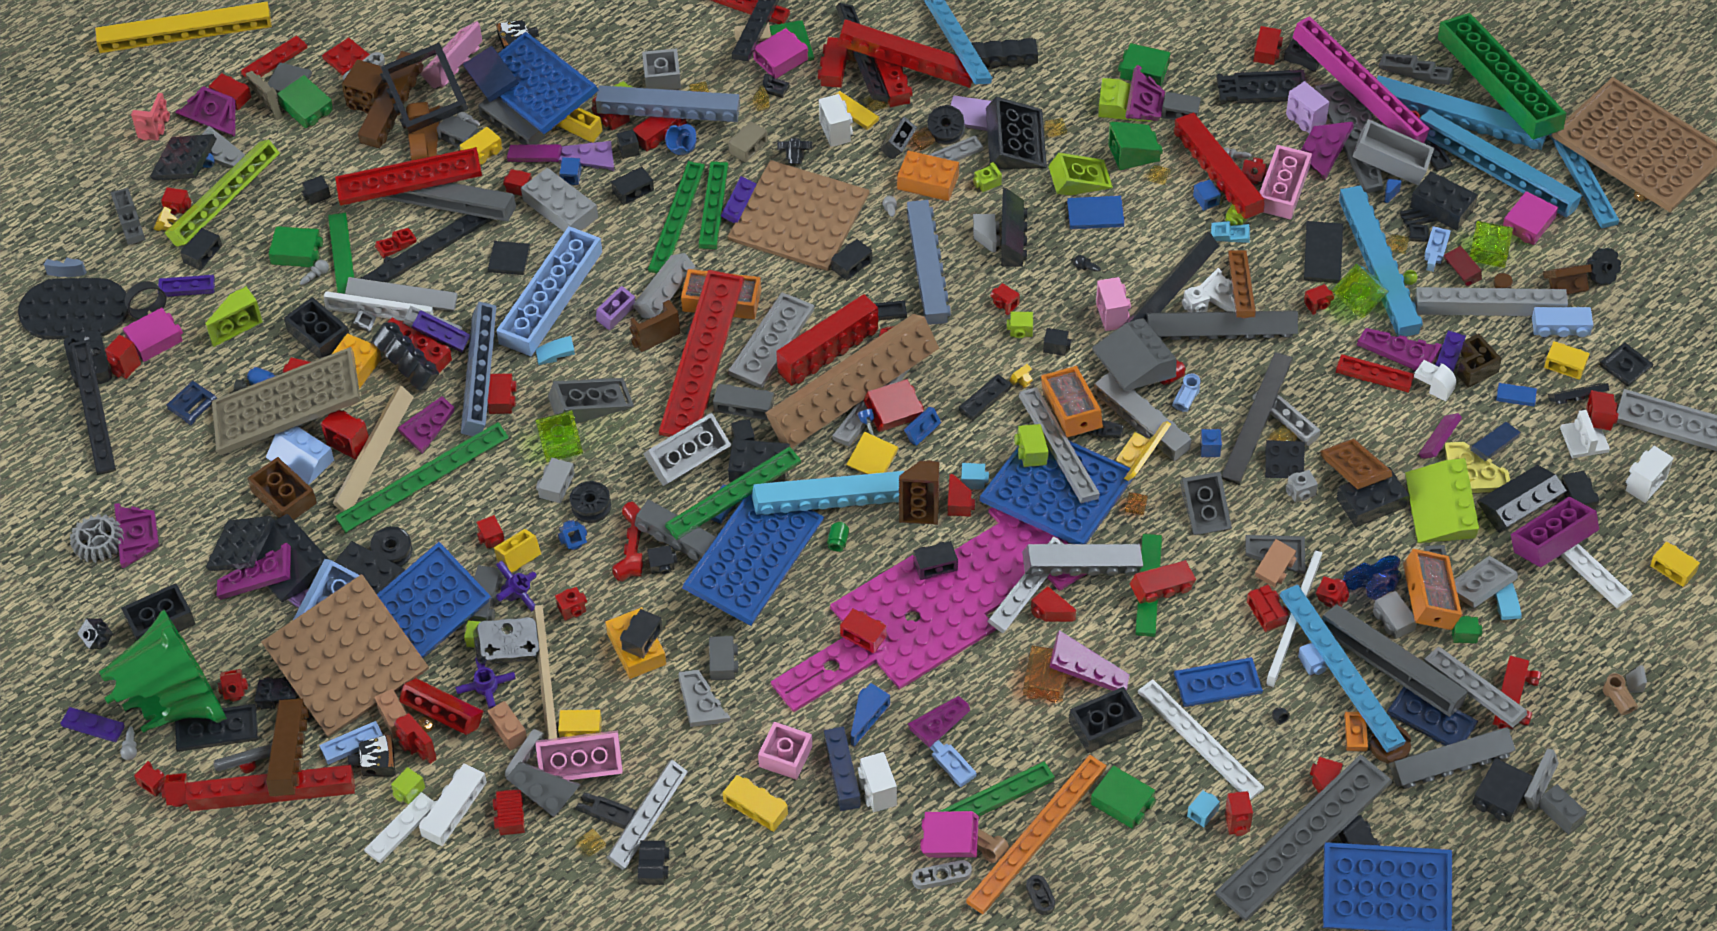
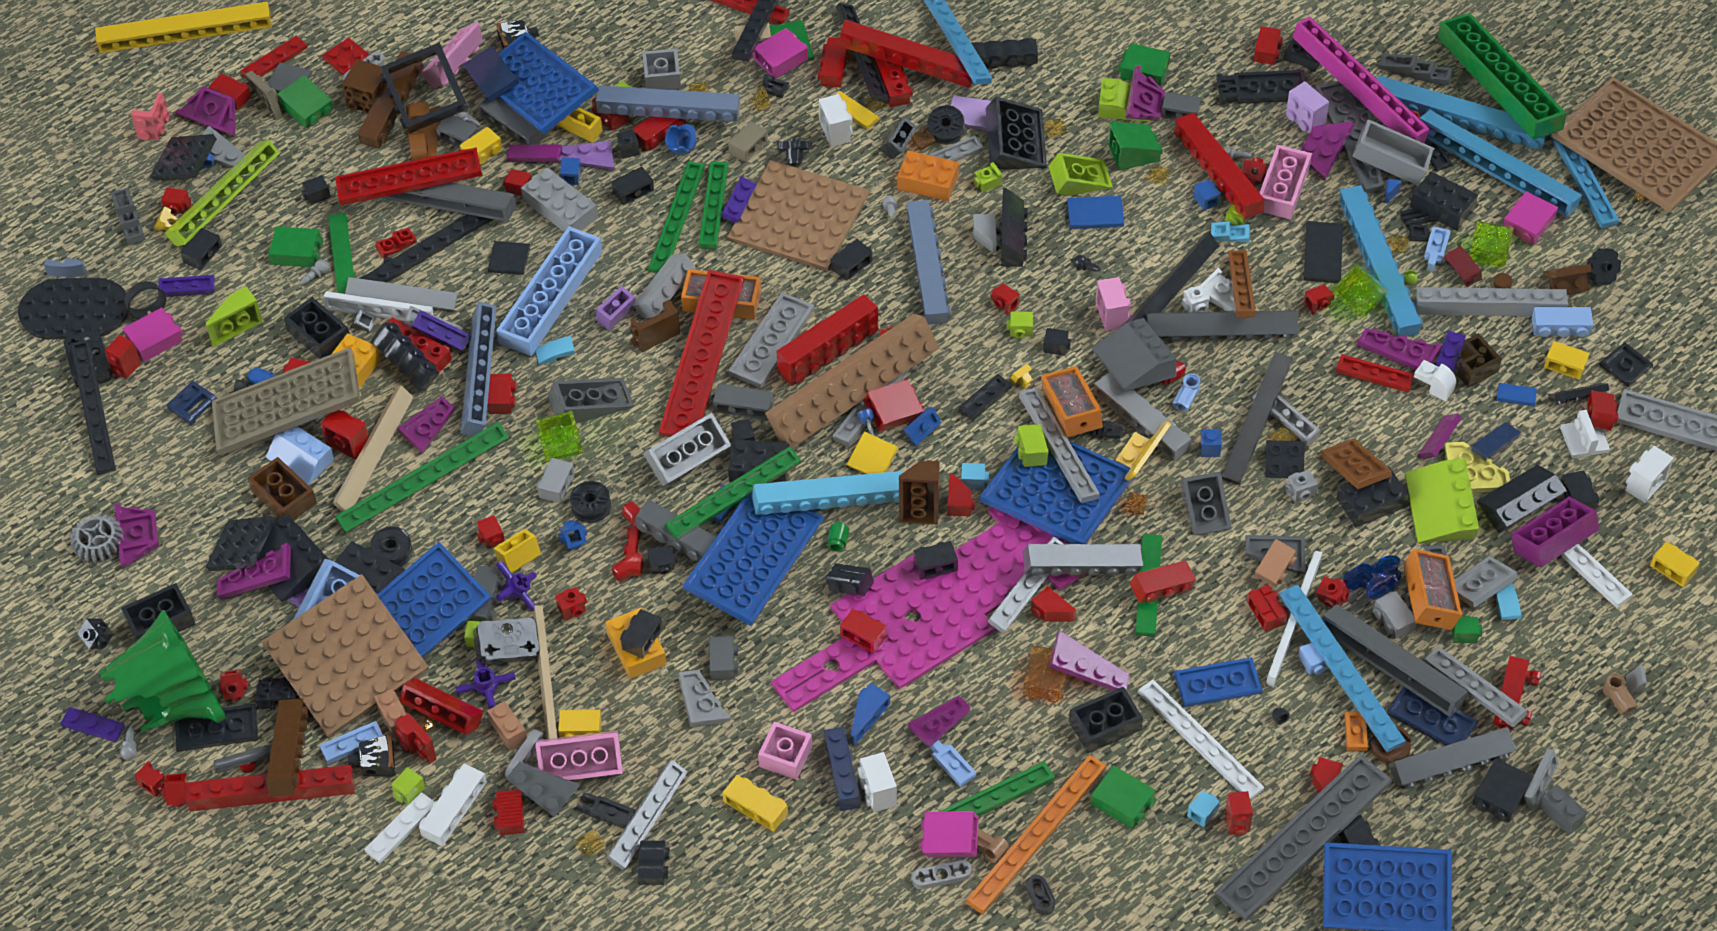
black tile [874,300,907,320] -> none
none -> black brick [825,563,874,596]

